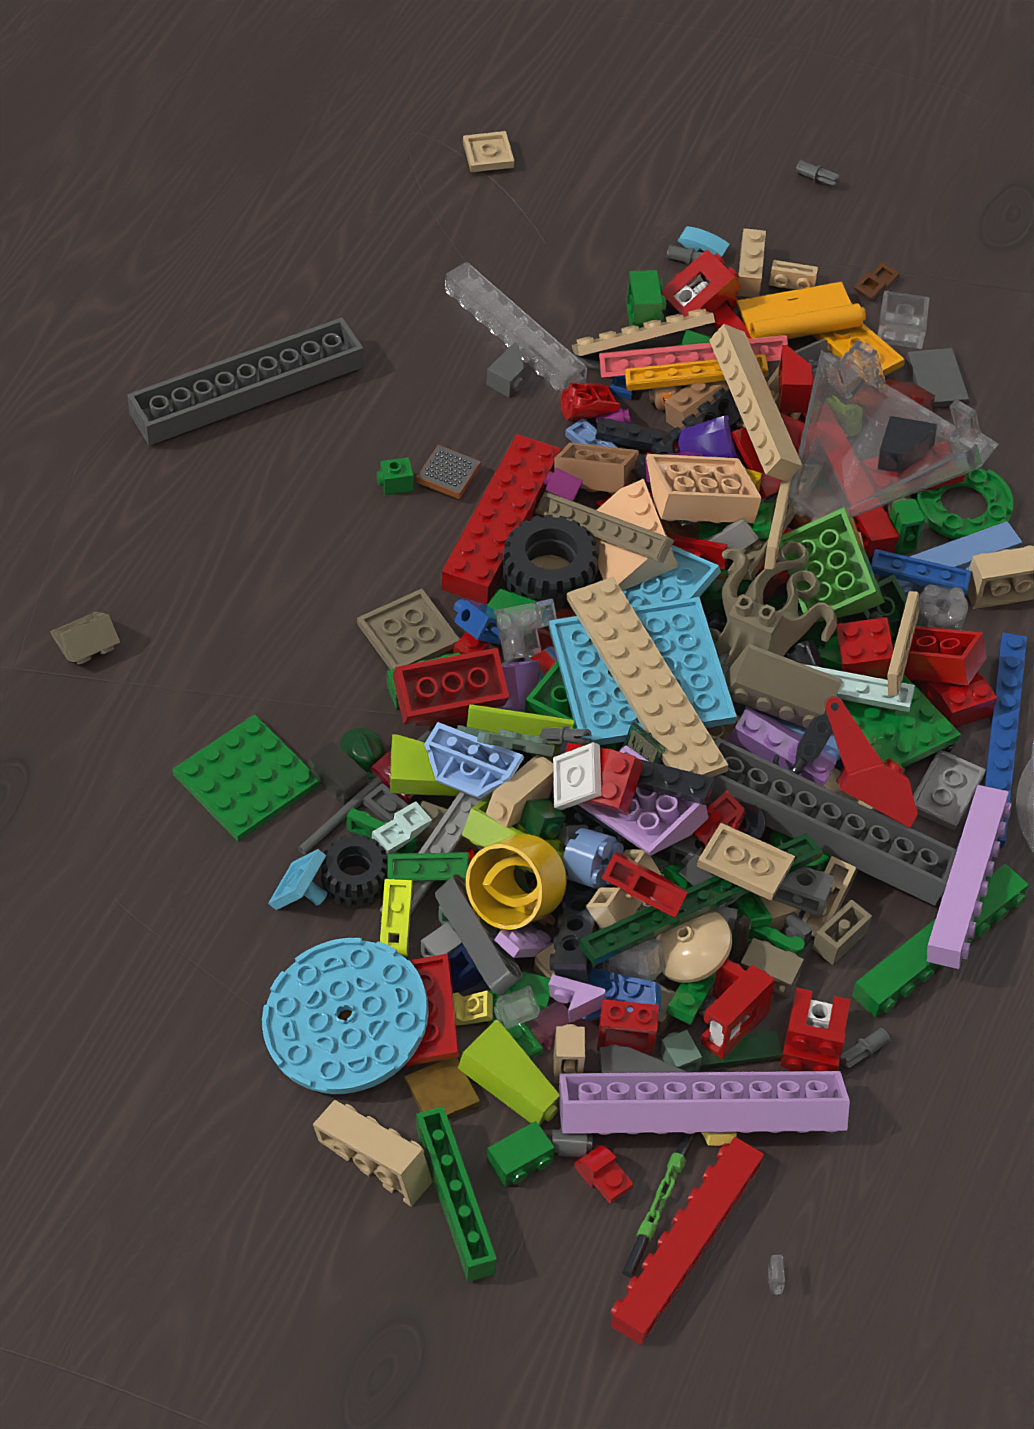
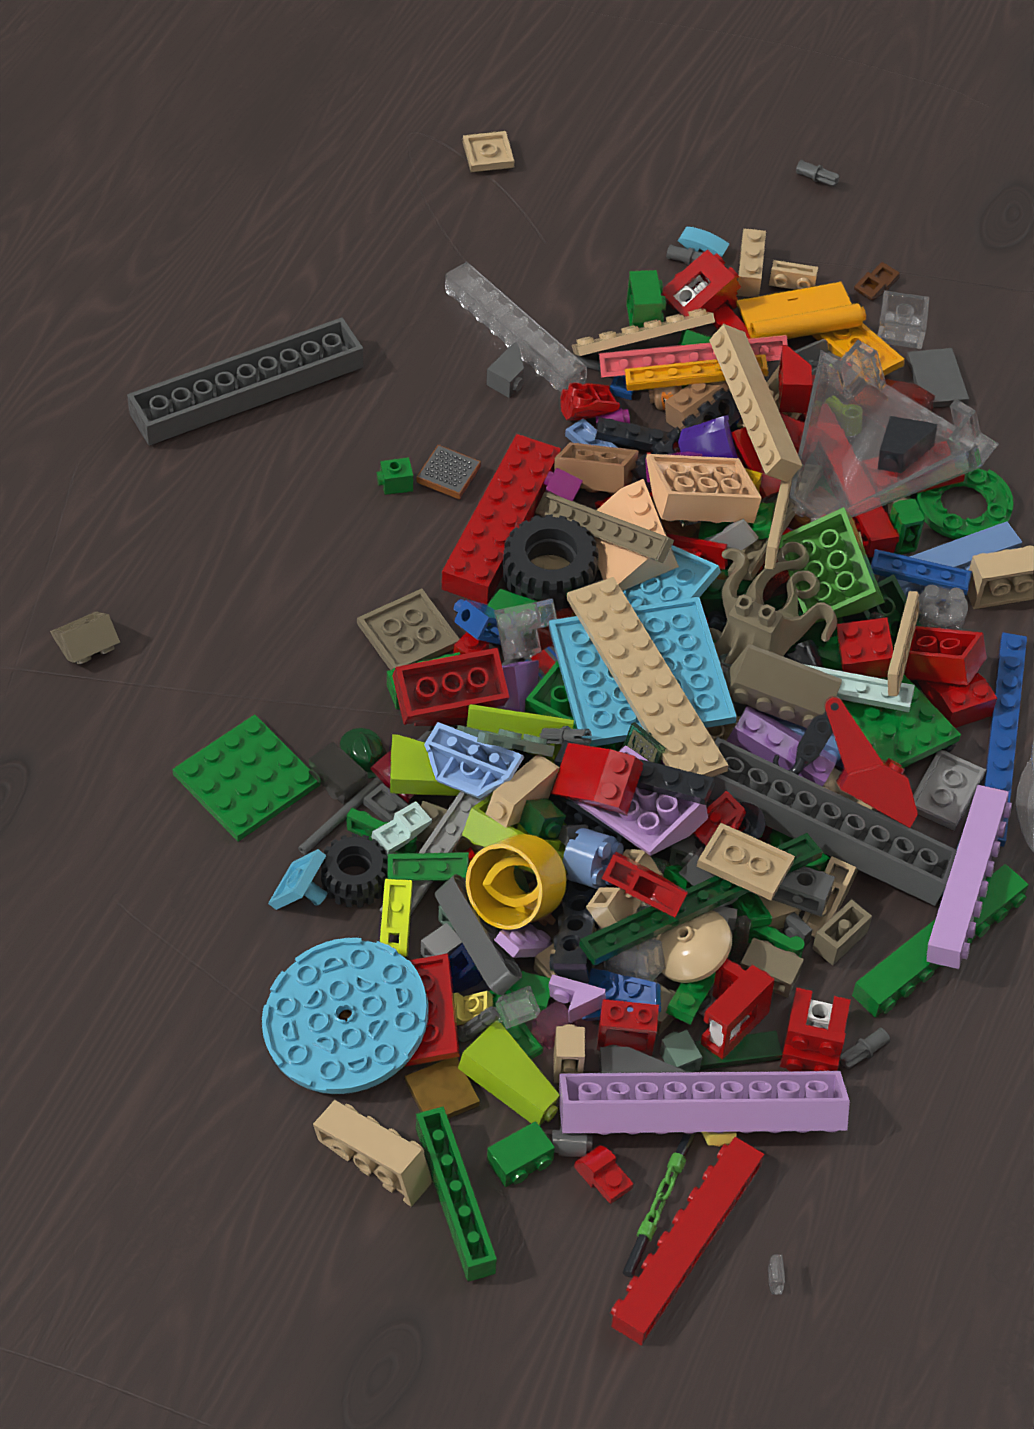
white tile [553,742,601,810] -> none
none -> dark grey axle [457,1006,499,1042]

